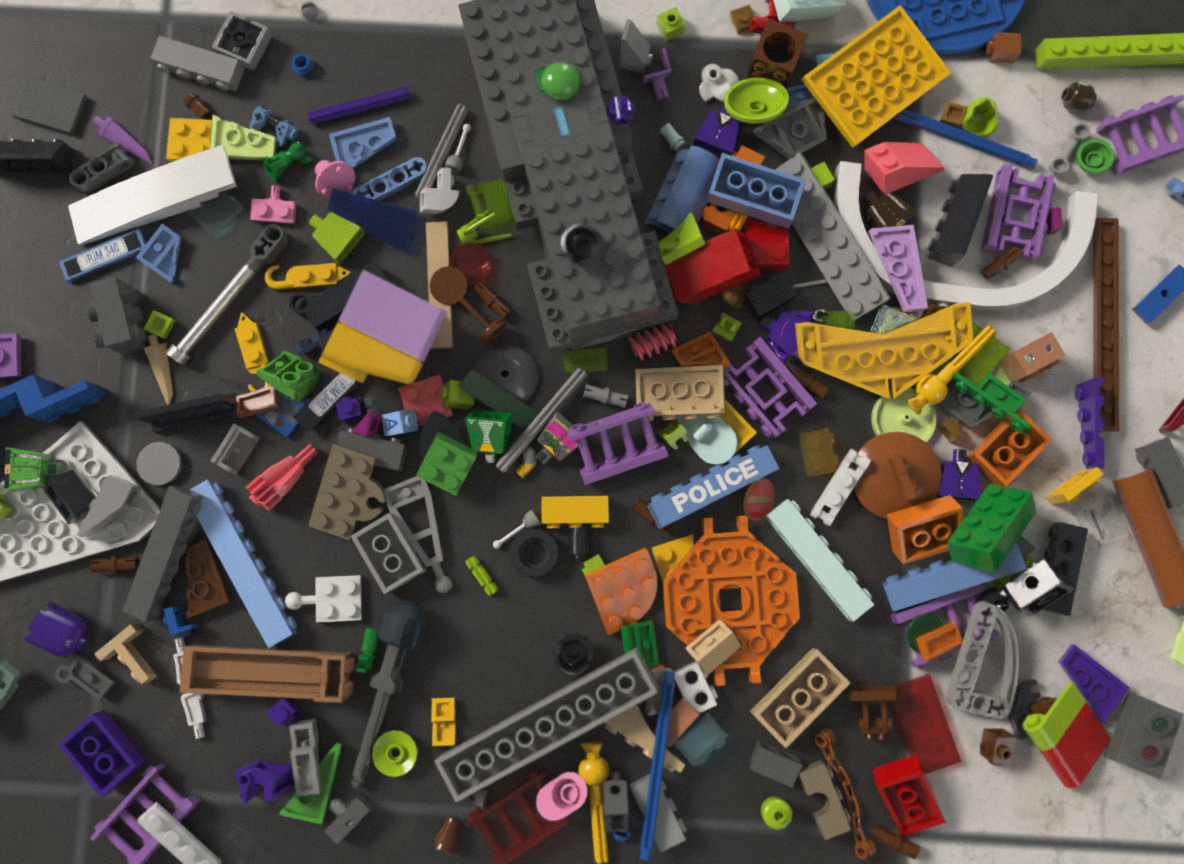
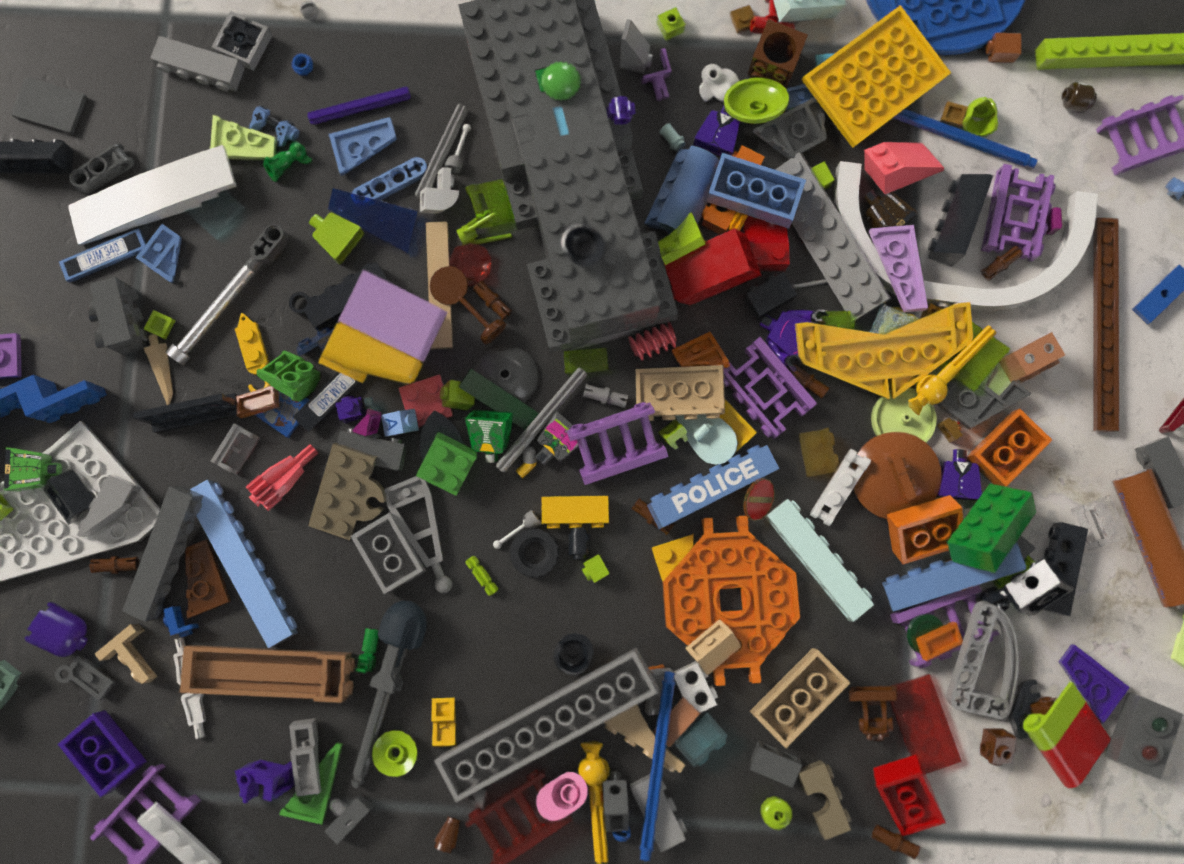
medium lavender bar [92,116,152,164] -> none
light grey tile [137,442,182,486] -> none
yellow plate [166,118,212,162] -> none
reddish brown pin [184,93,212,120] -> none
bright pink plate [250,185,297,224] -> none
yellow plate [265,263,351,290] -> none
dark purple brick [266,697,304,727] -> none
white plate [285,575,362,622] -> none
bright pink piece [315,160,355,201] -> none
orange plate [584,548,657,635] -> none
green plate [621,620,659,667] -> none
lime tile [712,313,741,343] -> none
clear yellow piece [722,283,746,308] -> none
dark orange piece [814,728,876,860] -> none
green bracket [953,373,1032,434] -> none
yellow plate [1045,467,1103,505] -> none
light grey bar [1049,123,1091,176] -> none
dark purple wing [1075,377,1104,470] -> none
bright green hat [1076,139,1115,175] -> none

